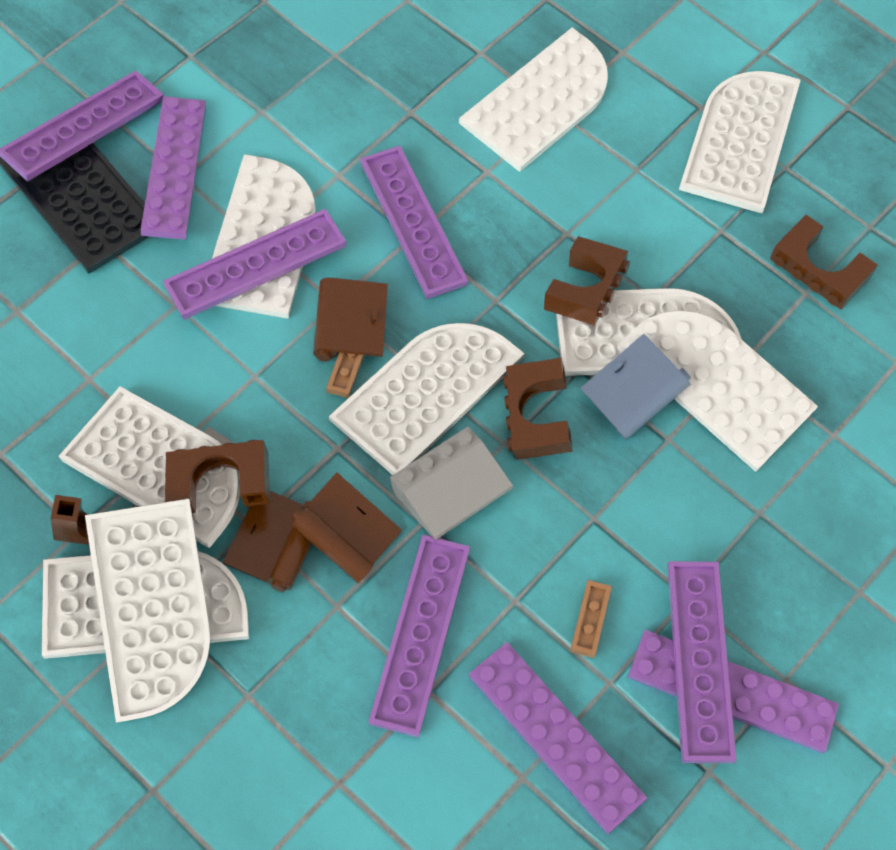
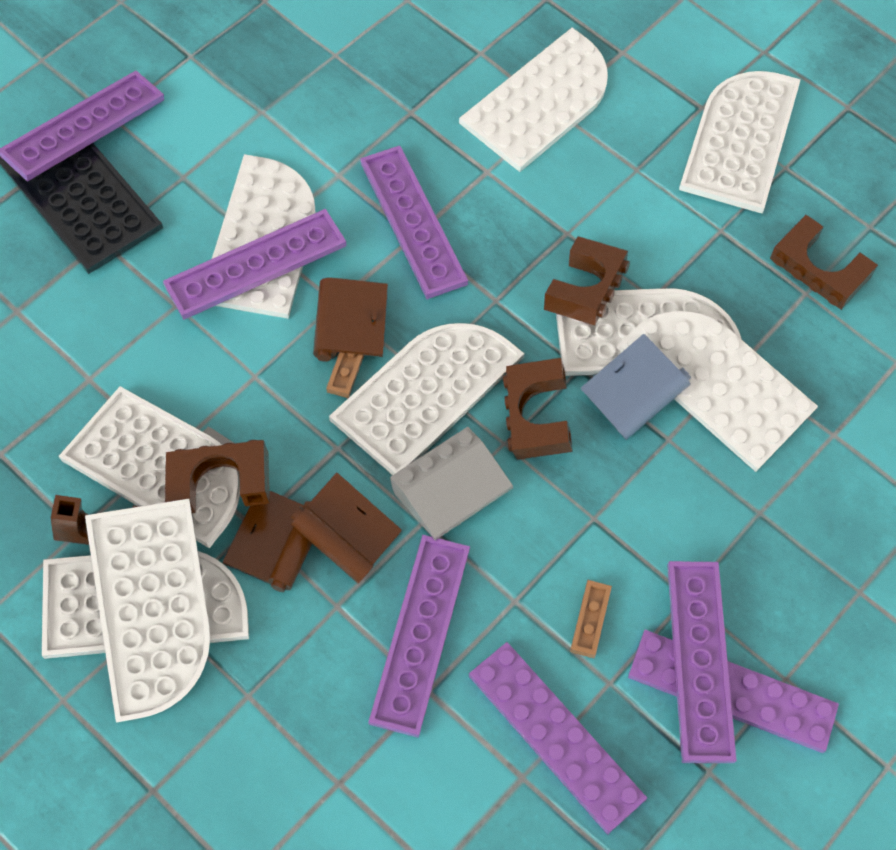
medium lavender plate [141,96,206,240] -> none

